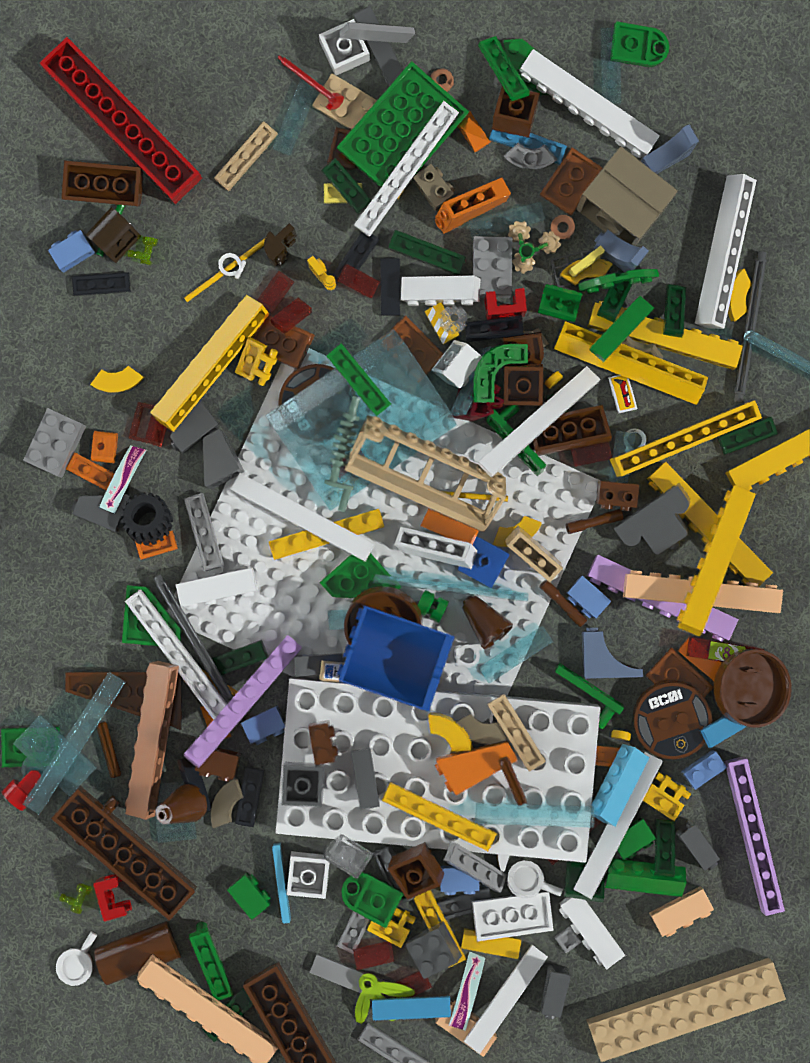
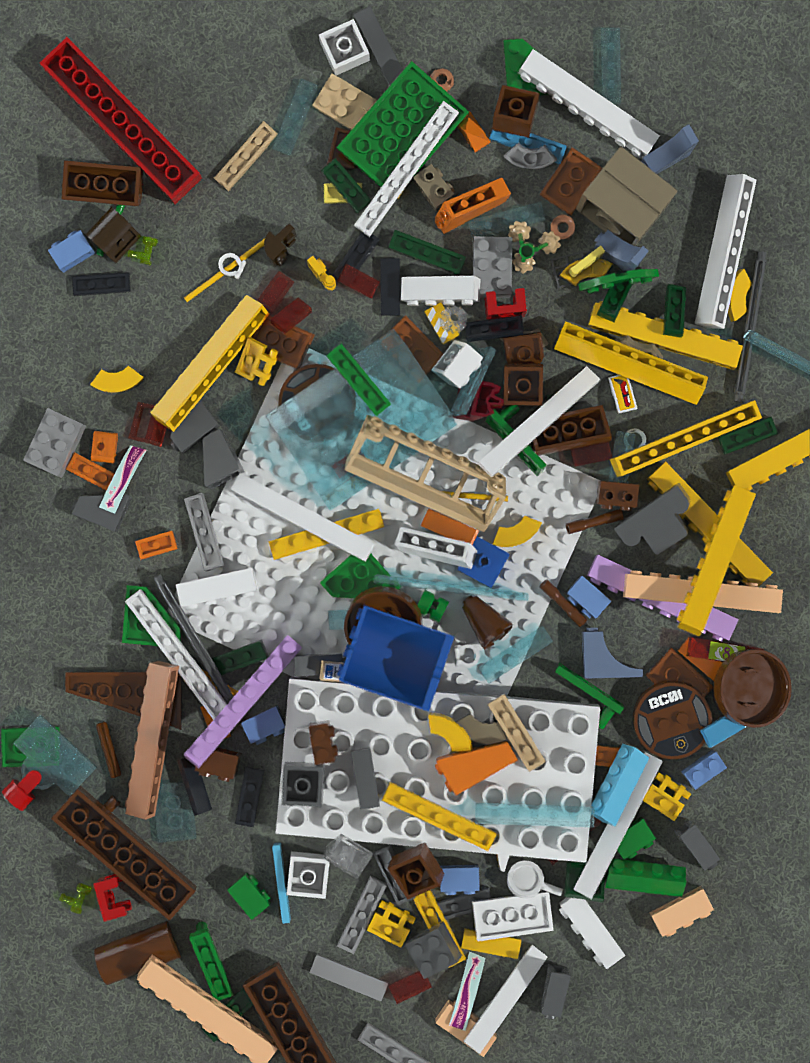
clear light blue tile [23,672,126,814] -> none
white piece [56,931,97,986] -> none
black tyre [120,492,173,546] -> none
reddish brown cone [156,784,207,824] -> none
dark tan tile [211,779,243,828] -> none
red piece [278,56,344,111] -> none
sand green piece [324,396,361,512] -> none
light grey tile [339,22,415,43] -> none
green tile [342,872,404,928] -> none
clear red plate [353,941,395,970] -> none
lime plant [355,973,415,1024] -> none
dark azure tile [372,996,451,1020] -> none
light grey tile [444,842,507,893] -> none
green plate [473,344,528,403] -> none
green tile [478,36,530,101] -> none
reddish brown axle [498,756,527,806] -> none
tan brick [505,526,563,582] -> none
green bracket [538,284,582,322] -> none
yellow tile [545,371,563,389] -> none
light grey tile [554,926,581,953] -> none
tan brick [586,958,786,1062] -> none
green tile [589,296,654,362] -> none
green tile [610,21,669,67] -> none
yellow tile [611,730,631,741] -> none
dark green tile [654,819,675,878] -> none
lavender brick [724,757,785,916] -> none

